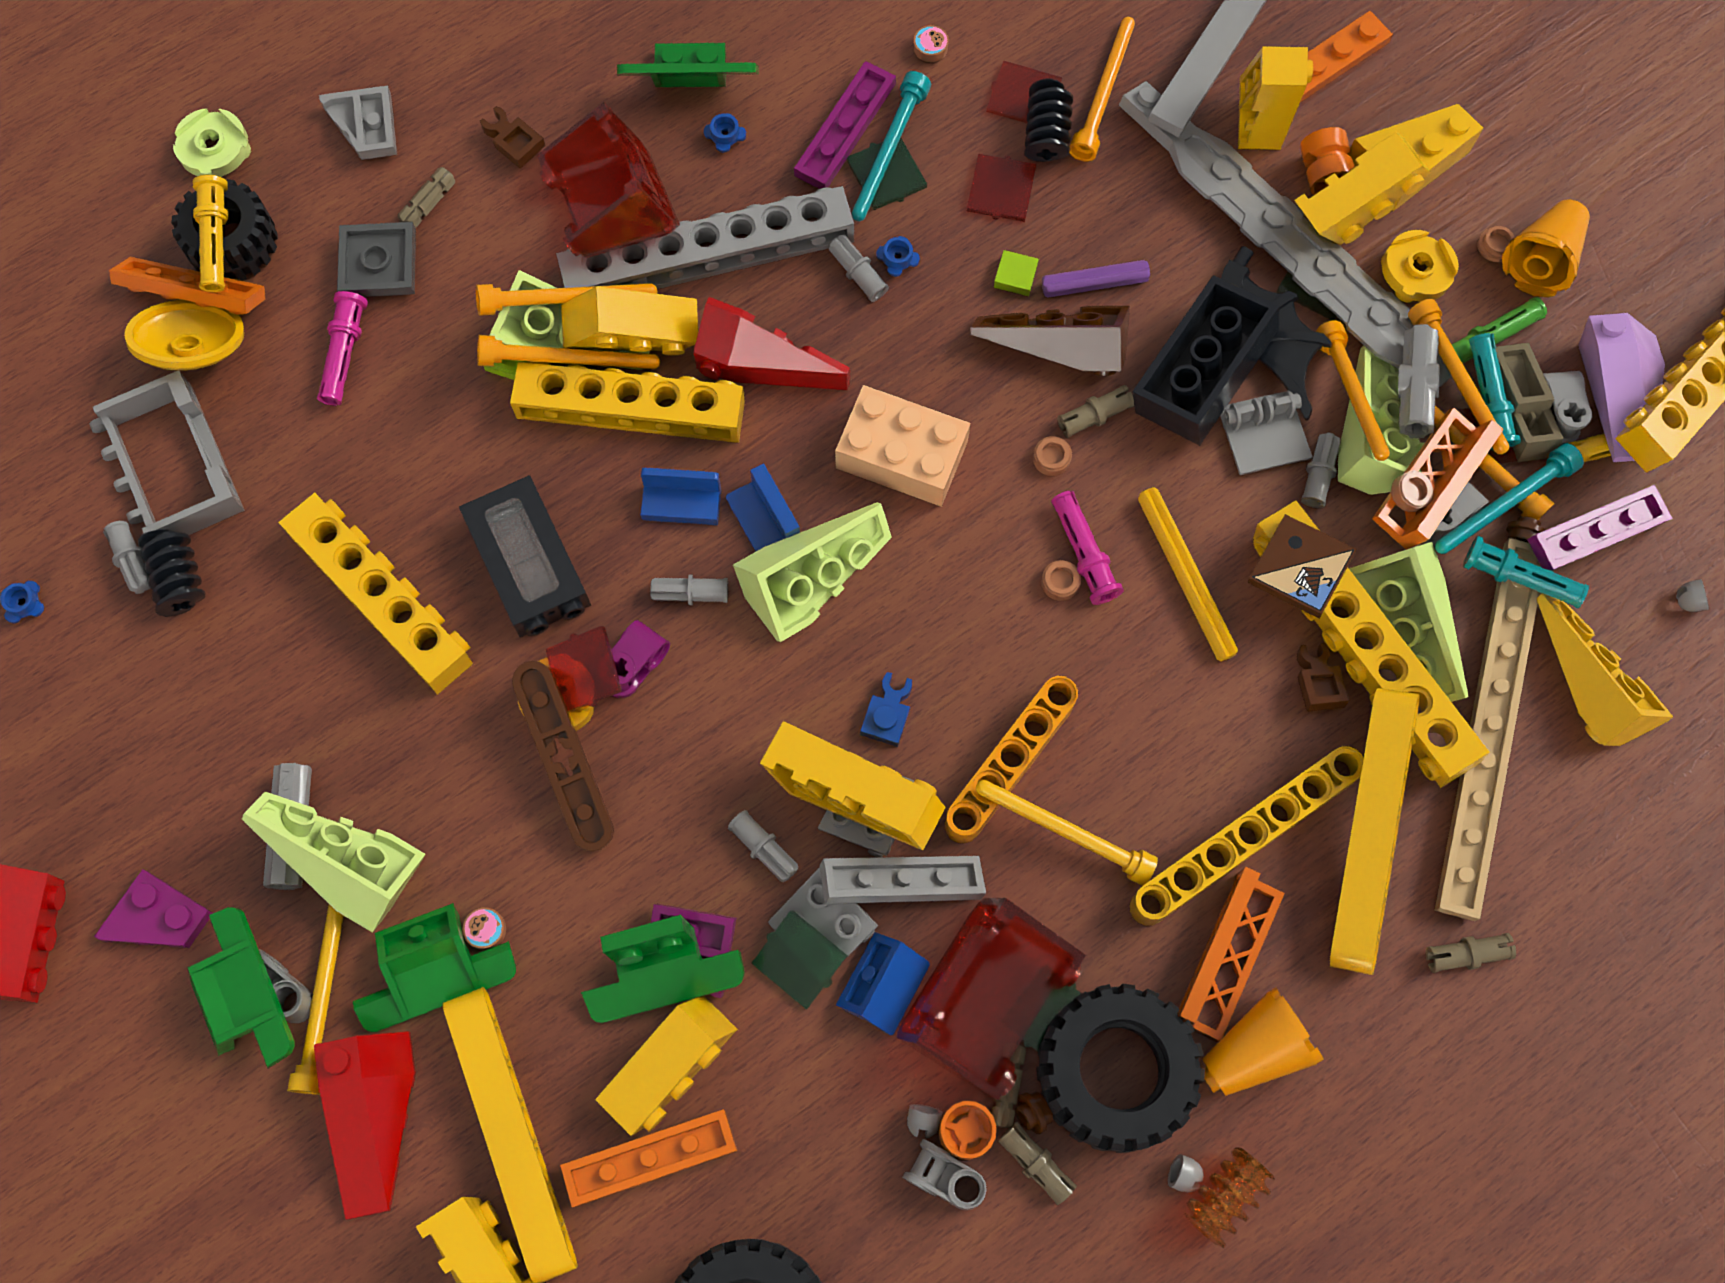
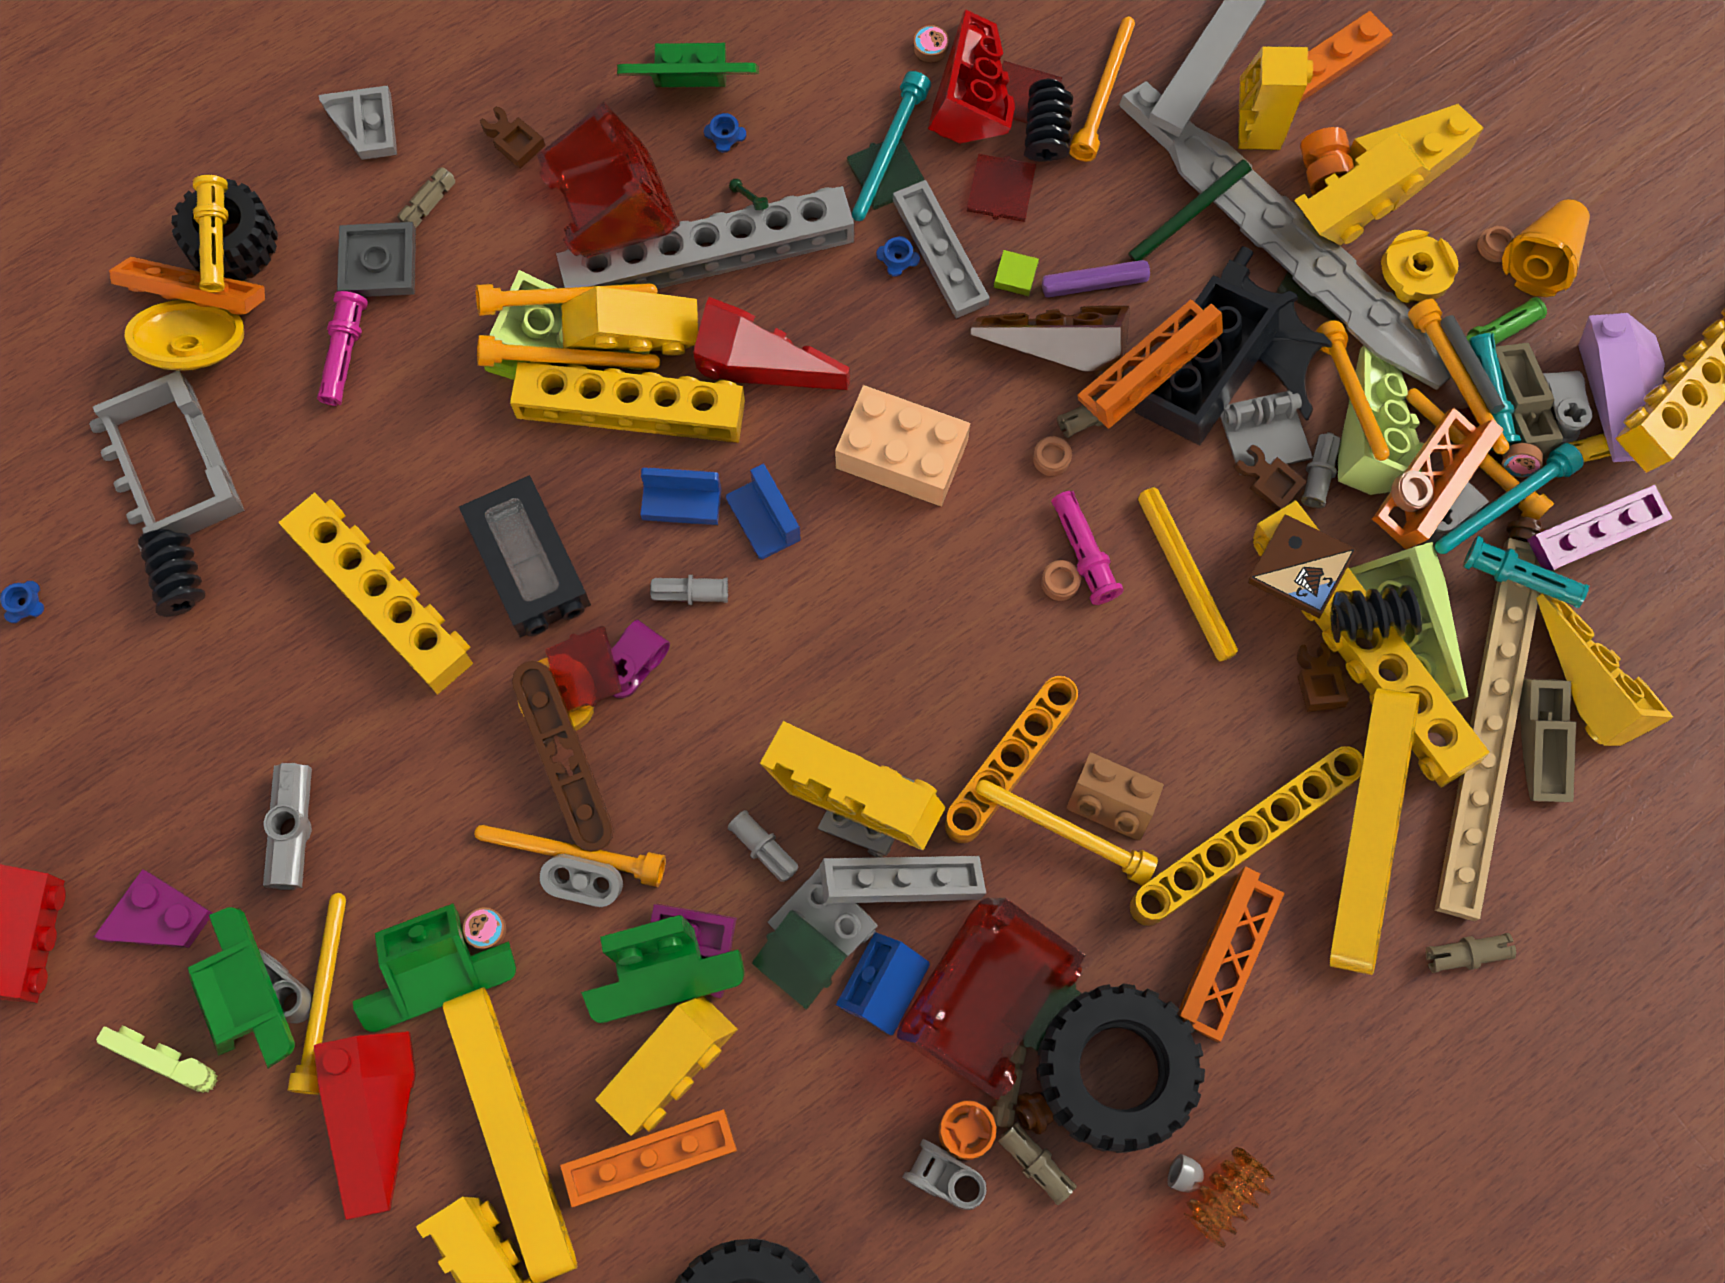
light grey axle [103,521,150,594] -> none
yellowish green plate [173,109,251,177] -> none
yellowish green wedge [242,792,425,933] -> none
yellowish green wedge [733,502,892,642] -> none
magenta plate [794,61,896,189] -> none
light grey axle [829,234,889,302] -> none
blue plate [860,672,912,747] -> none
light grey hinge [907,1104,943,1139] -> none
light orange cone [1202,987,1324,1096] -> none
light grey piece [1398,324,1440,438] -> none
light grey hinge [1676,579,1709,612] -> none
none -> yellowish green hinge [96,1025,218,1093]
none -> light orange piece [474,825,666,887]
none -> light grey plate [540,854,623,907]
none -> dark green hinge [729,178,769,210]
none -> light grey plate [893,180,990,318]
none -> red wedge [928,9,1015,144]
none -> medium nougat bracket [1067,752,1164,840]
none -> orange fence [1077,299,1223,429]
none -> dark green bar [1128,159,1252,262]
none -> reddish brown plate [1234,445,1307,511]
none -> black piece [1330,585,1422,643]
none -> dark grey bar [1440,315,1505,414]
none -> tile [1502,443,1543,478]
none -> dark tan slope [1520,679,1576,802]

